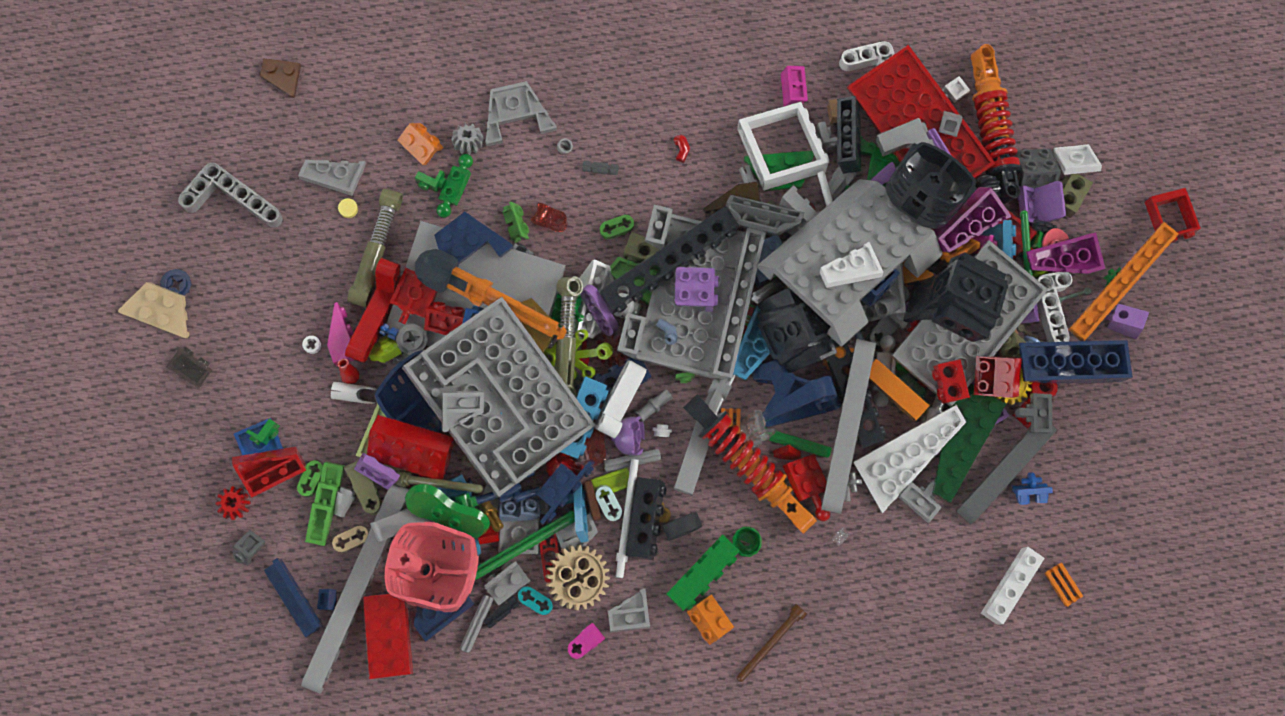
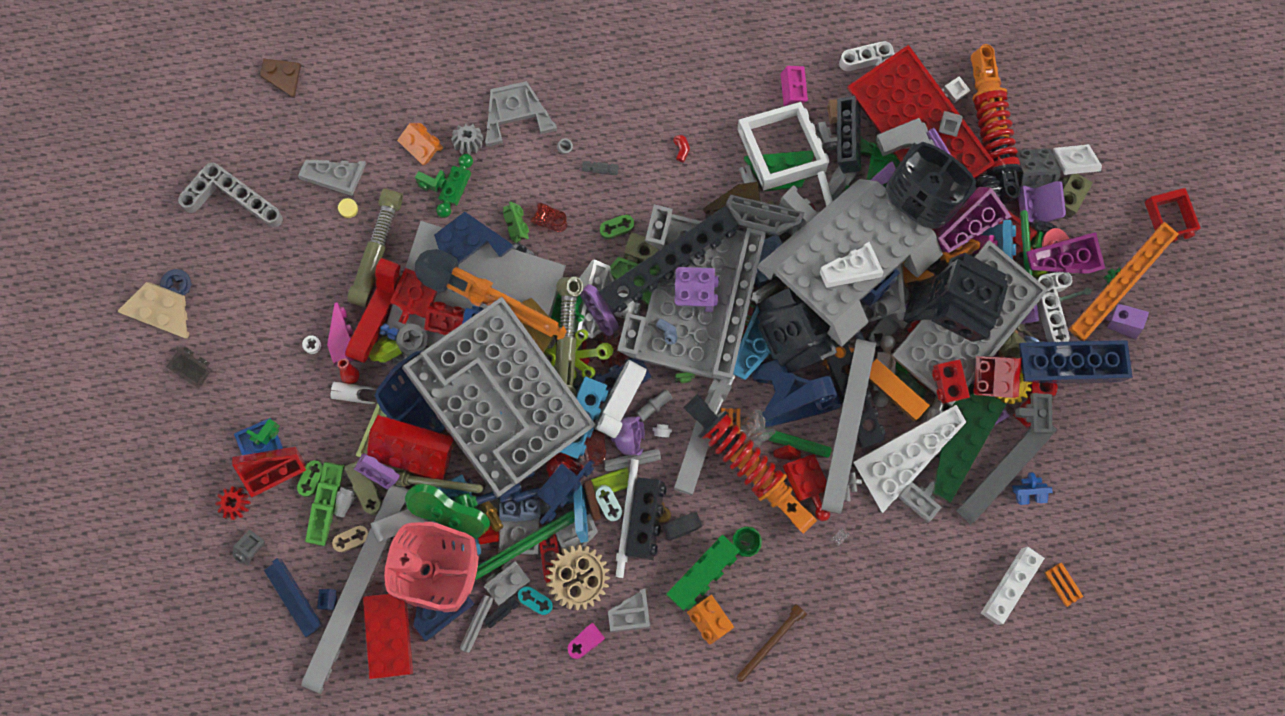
light grey wing [442,391,484,432] -> none

